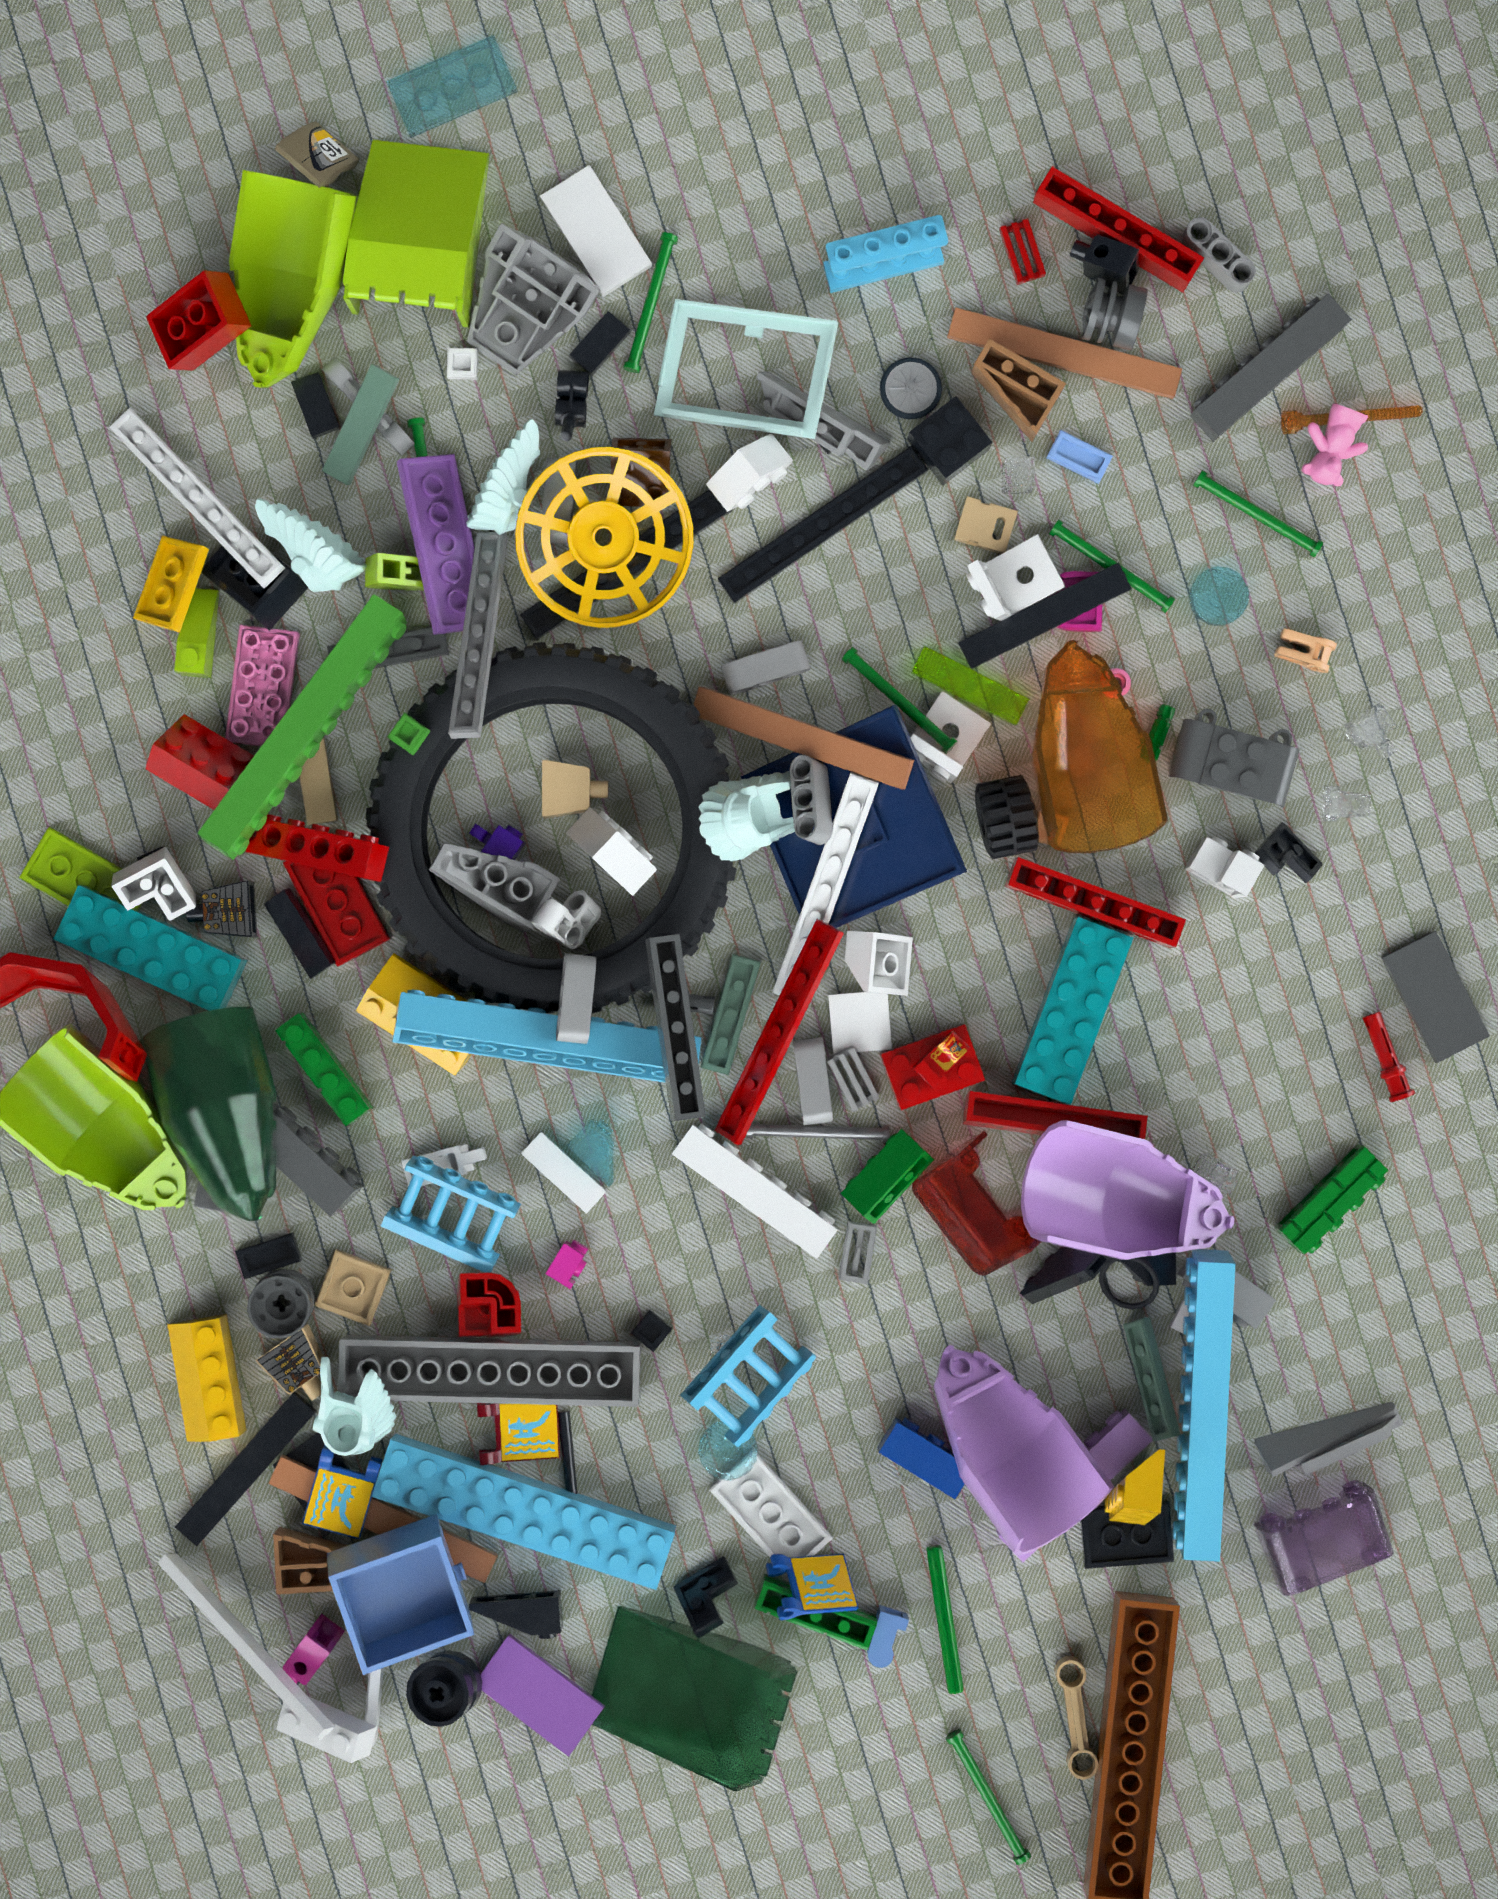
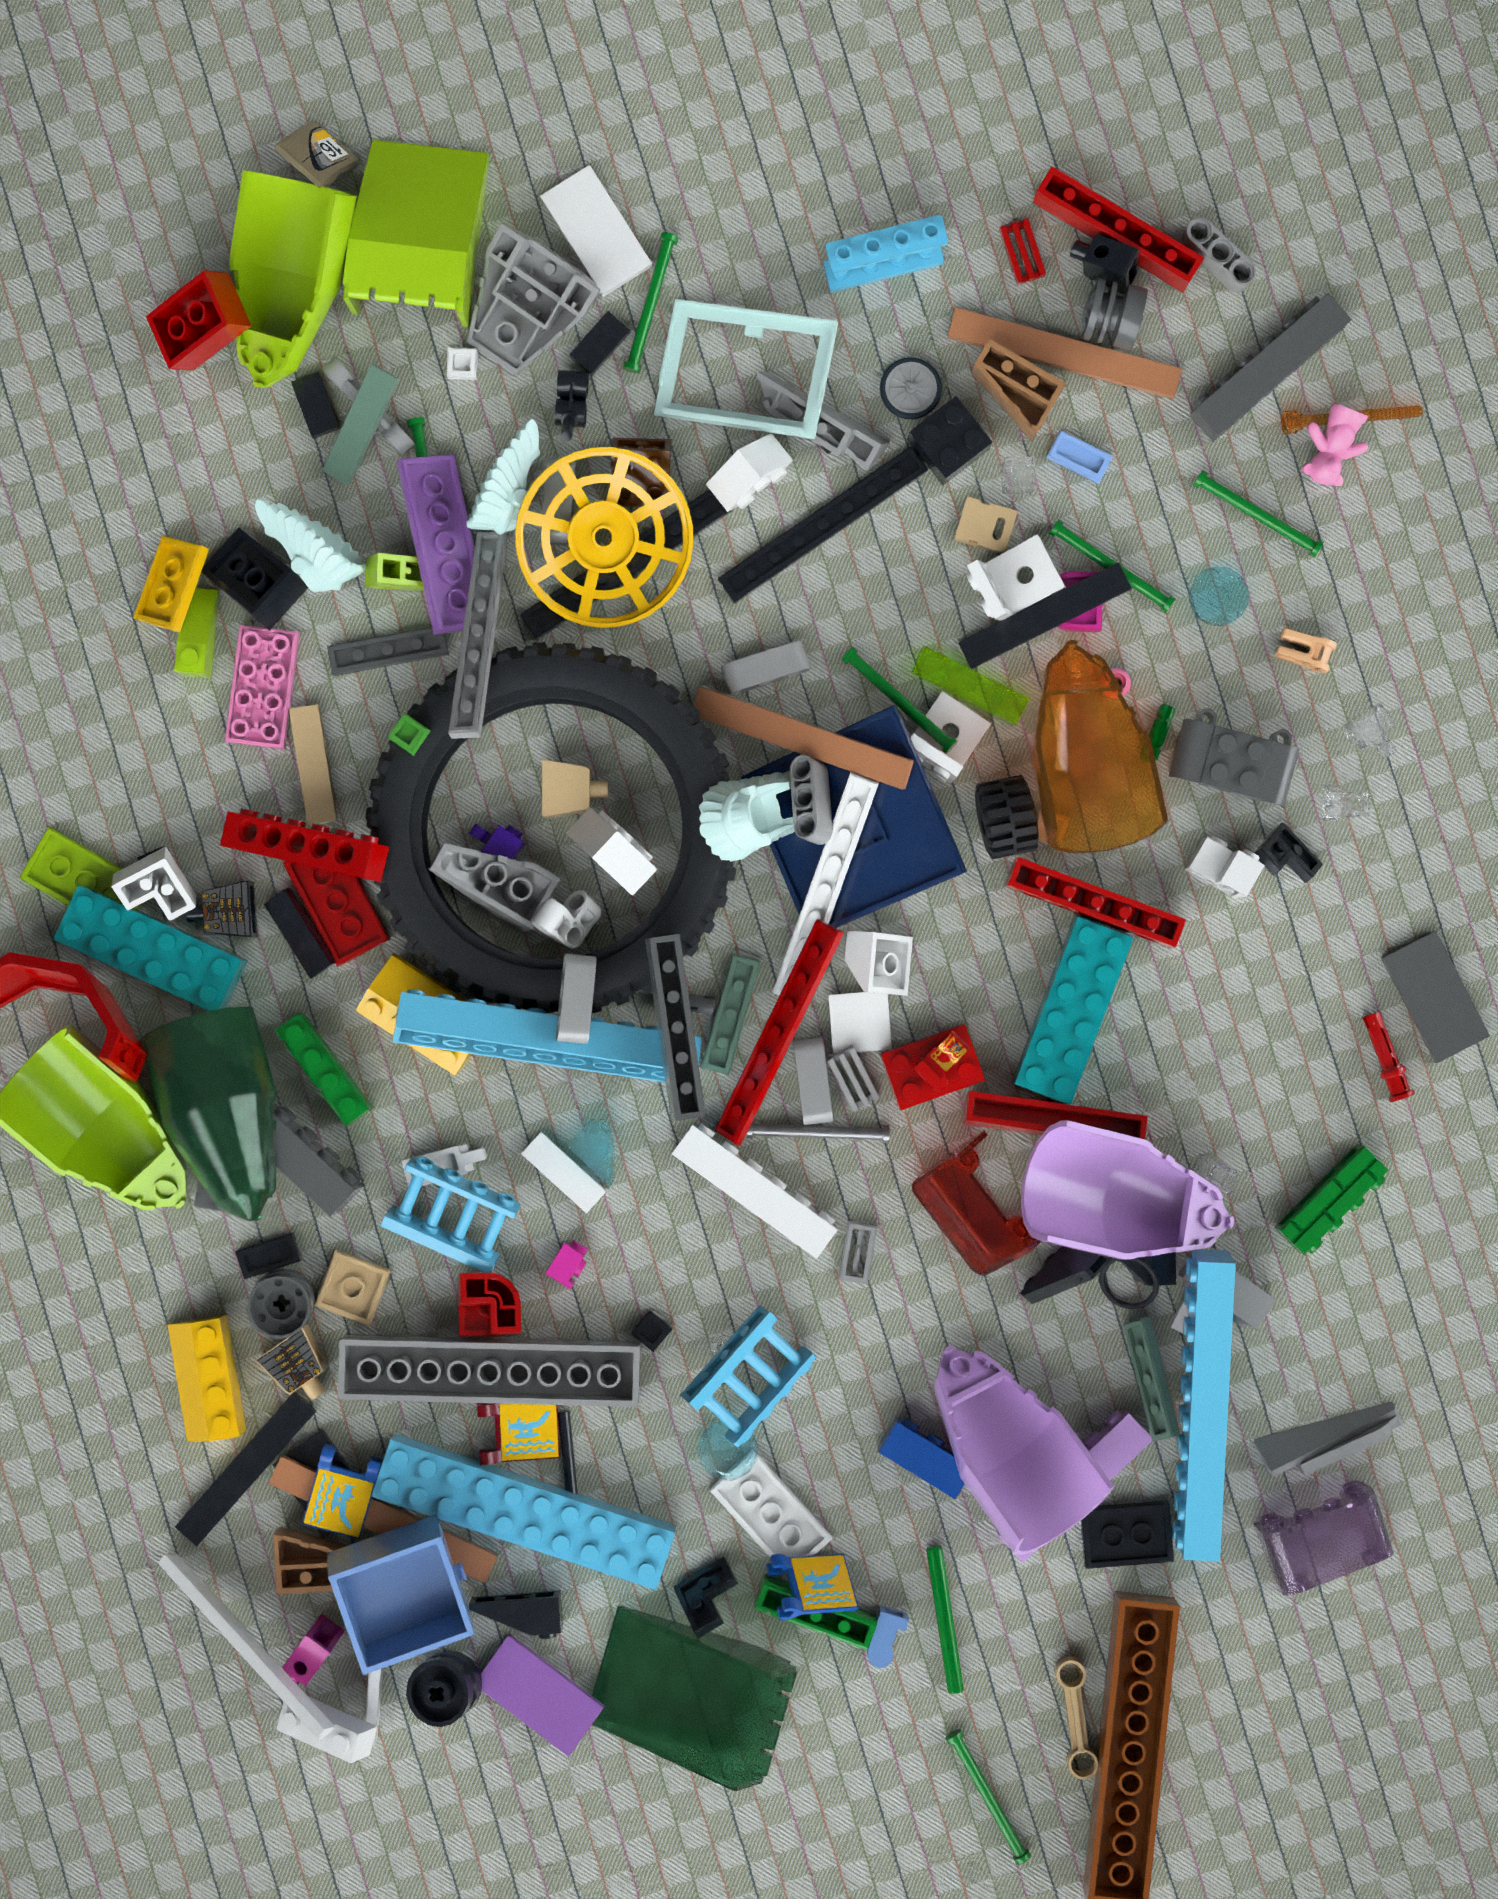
white tile [109,407,285,588] -> none
red brick [145,714,254,810] -> none
bright green brick [197,594,407,860] -> none
light aqua piece [313,1357,397,1456] -> none
clear light blue tile [386,35,518,138] -> none
green brick [840,1128,935,1224] -> none
yellow slope [1105,1449,1165,1525] -> none

